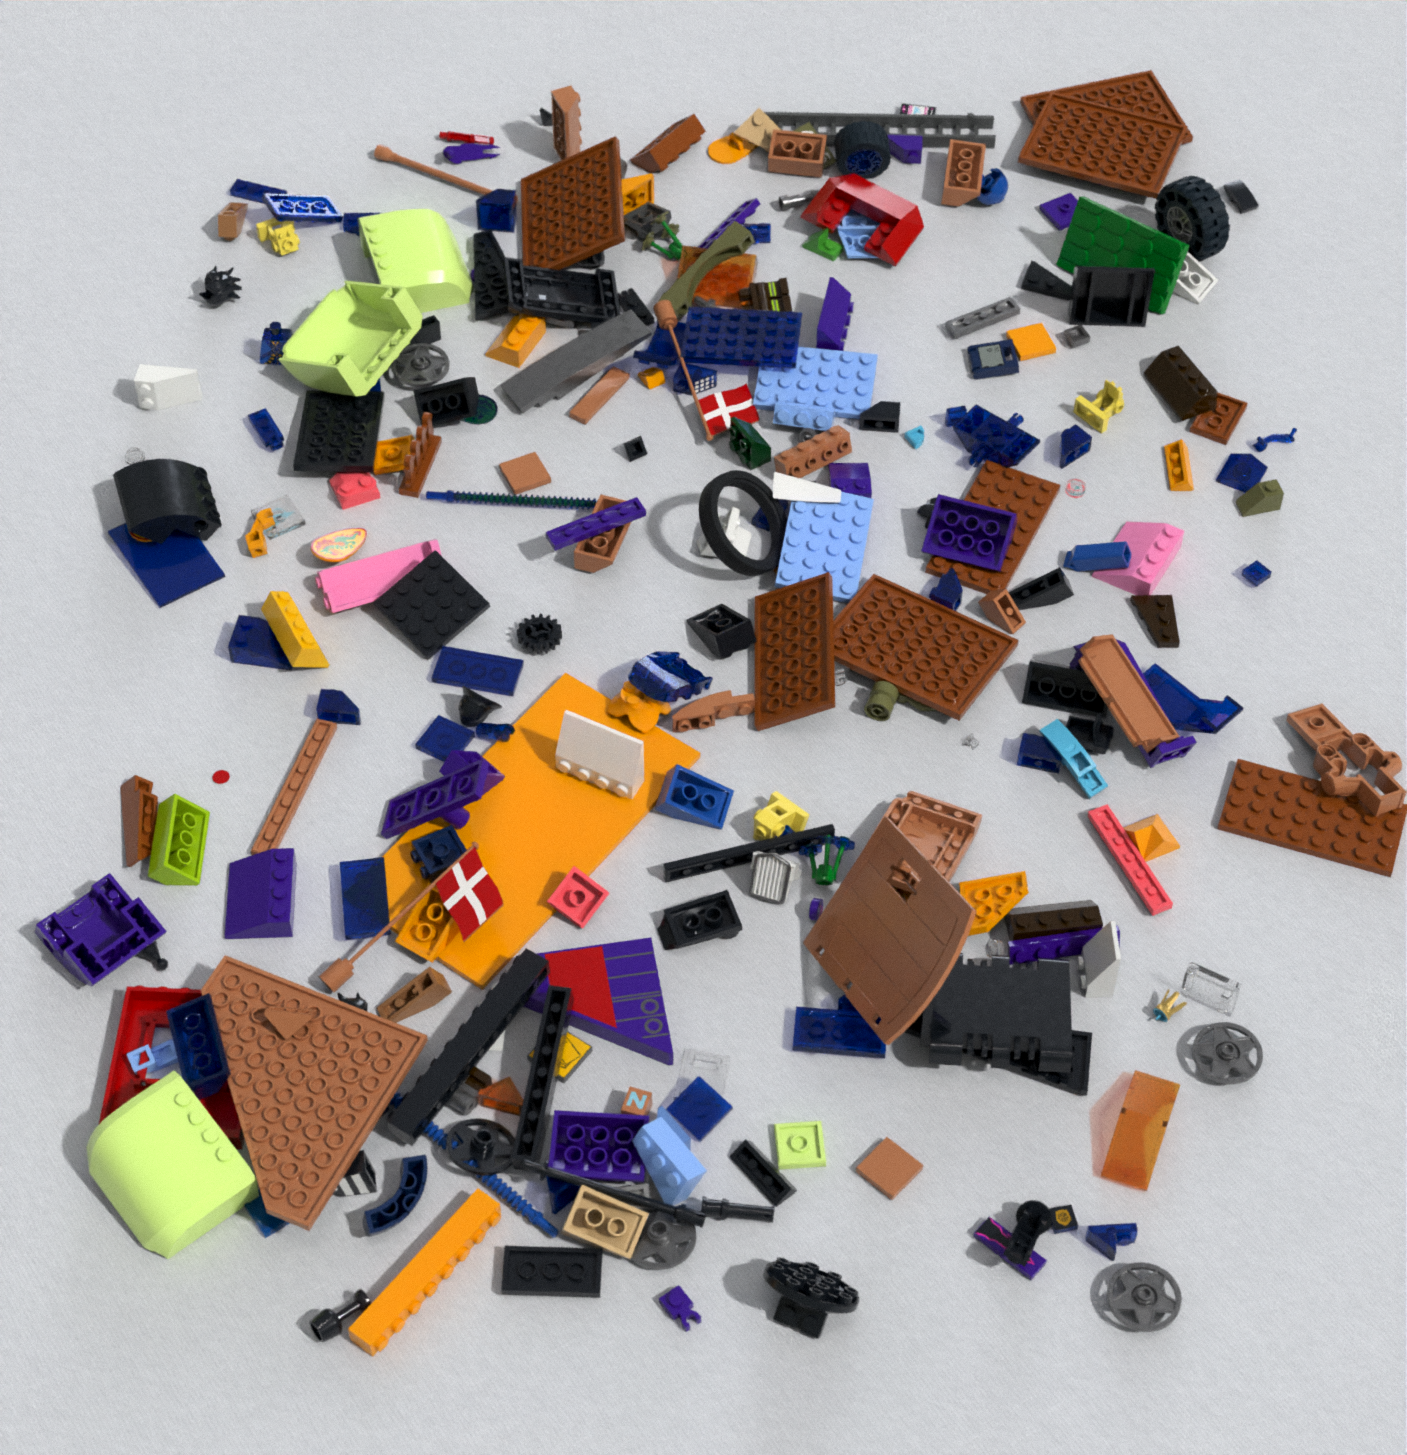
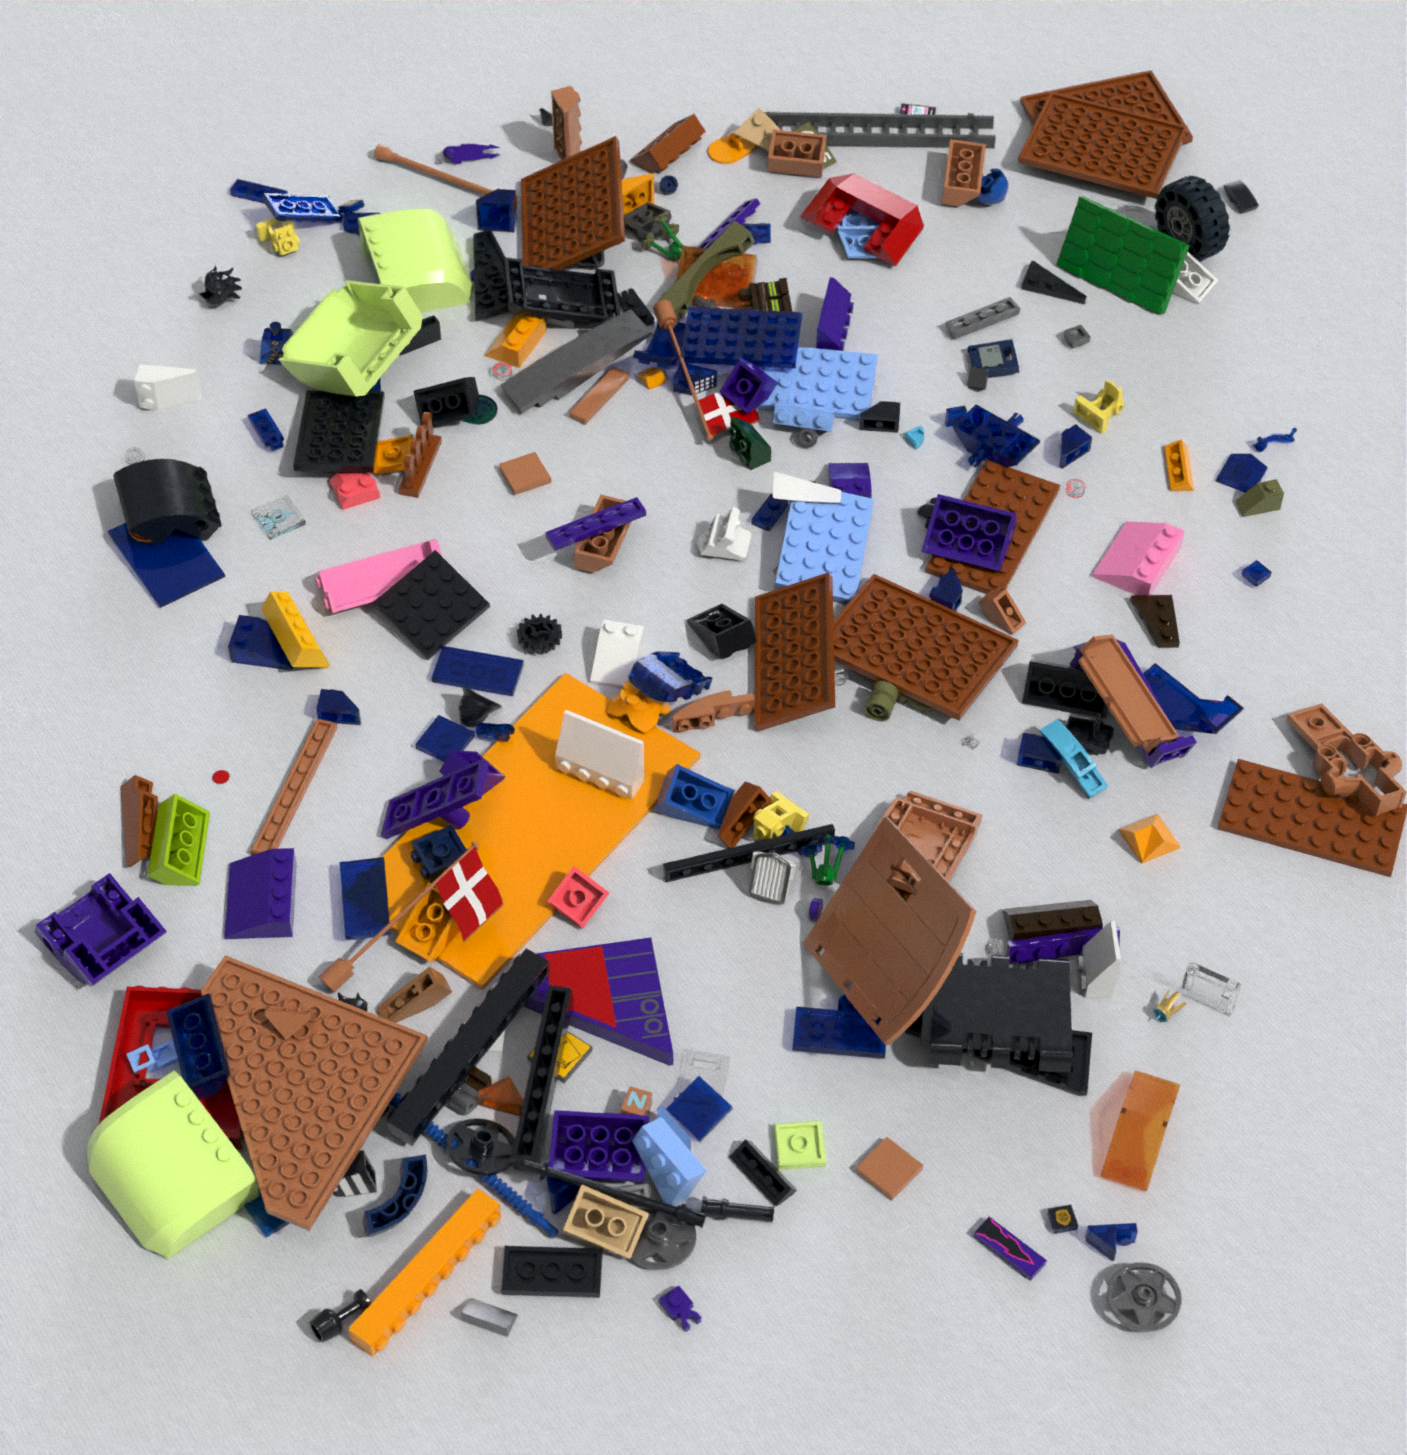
black piece [138,941,168,971] -> none
medium nougat slope [218,202,248,240] -> none
light orange piece [245,508,275,558] -> none
shield [310,528,367,562] -> none
flat silver wheel [391,343,450,387] -> none
hose [426,490,598,510] -> none
red piece [439,131,494,145] -> none
black slope [623,436,647,462] -> none
black slope [657,890,742,950] -> none
black tyre [699,470,787,576] -> none
black bracket [763,1257,859,1339] -> none
nougat brick [774,425,852,478] -> none
flat silver piece [778,190,819,211] -> none
bright green slope [802,228,843,261] -> none
black wheel [834,121,891,179] -> none
dark purple slope [888,134,922,164] -> none
light orange plate [959,871,1029,936] -> none
black piece [1003,1200,1052,1267] -> none
light orange tile [1006,323,1056,361] -> none
black slope [1009,567,1074,610] -> none
dark purple plate [1039,193,1078,231] -> none
blue piece [1063,541,1132,571] -> none
black slope [1068,266,1155,327] -> none
coral plate [1087,804,1173,916] -> none
dark brown slope [1144,345,1217,421] -> none
dark orange tile [1190,392,1248,445] -> none
flat silver wheel [1192,1022,1263,1084] -> none
none -> clear blue tile [338,200,365,213]
none -> flat silver slope [461,1298,517,1337]
none -> clear tile [493,362,512,380]
none -> white slope [590,620,645,688]
none -> dark blue tile [659,175,678,195]
none -> dark orange slope [717,781,772,848]
none -> dark purple slope [720,359,778,414]
none -> dark grey slope [967,367,989,389]

